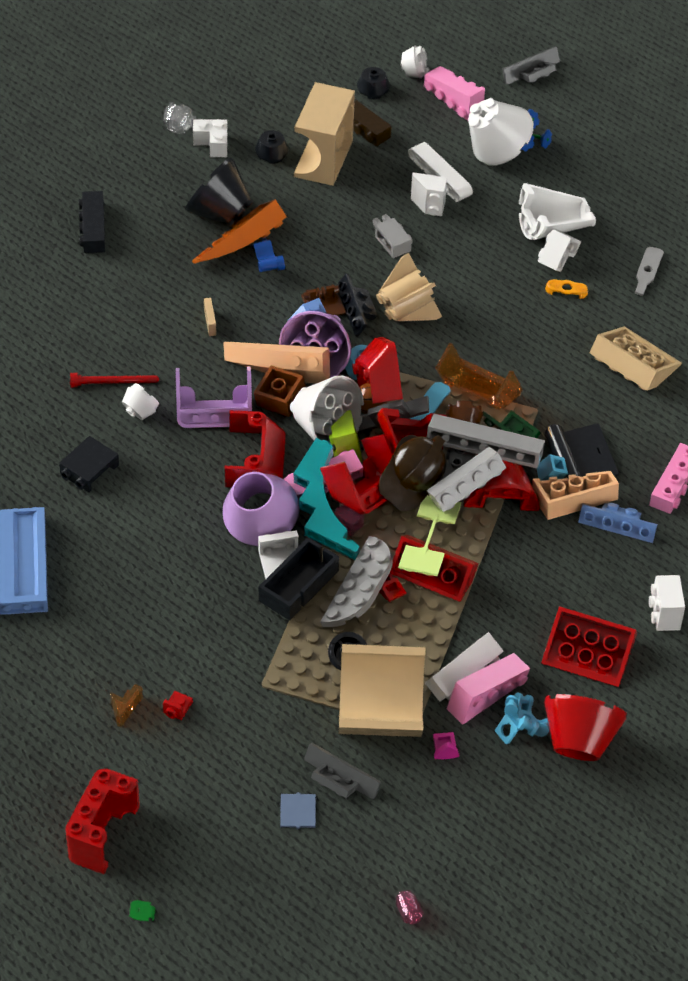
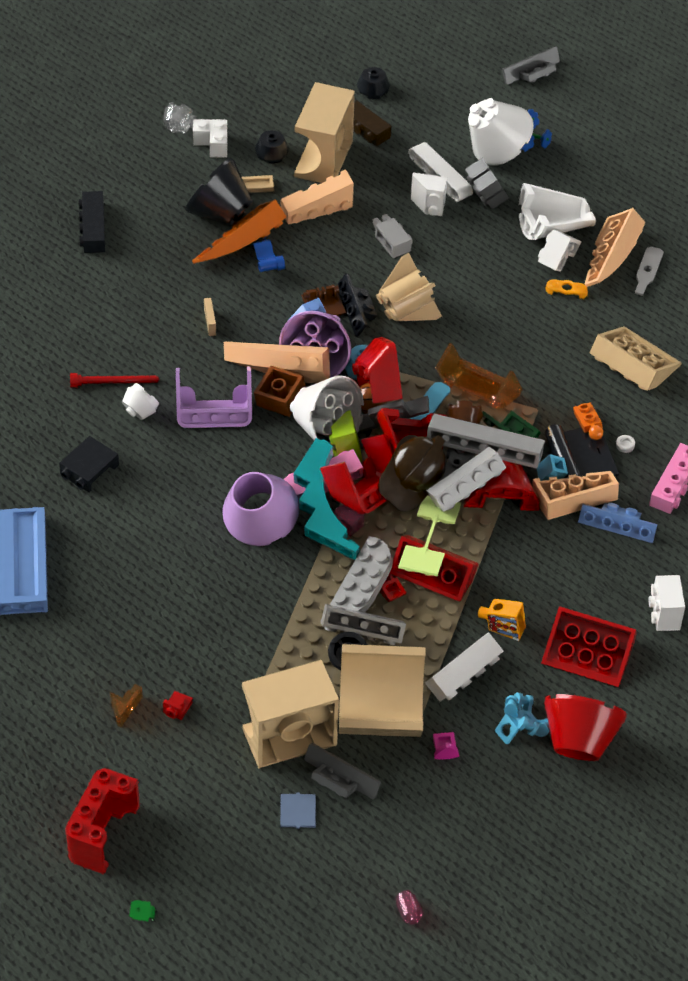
red windscreen [225,410,286,487] -> none
white bracket [258,530,298,579] -> none
black piece [258,537,339,621] -> none
white cone [401,45,429,78] -> none
bright pink wedge [424,66,485,121] -> none
bright pink wedge [447,653,530,725] -> none
none -> tan tile [242,175,274,193]
none -> tan piece [242,660,339,768]
none -> light nougat wedge [281,169,354,225]
none -> light grey brick [321,604,406,645]
none -> dark grey piece [465,158,509,209]
none -> light orange torso [478,599,526,641]
none -> orange plate [573,402,604,440]
none -> light nougat wedge [585,208,646,287]
none -> white tile [616,435,635,453]

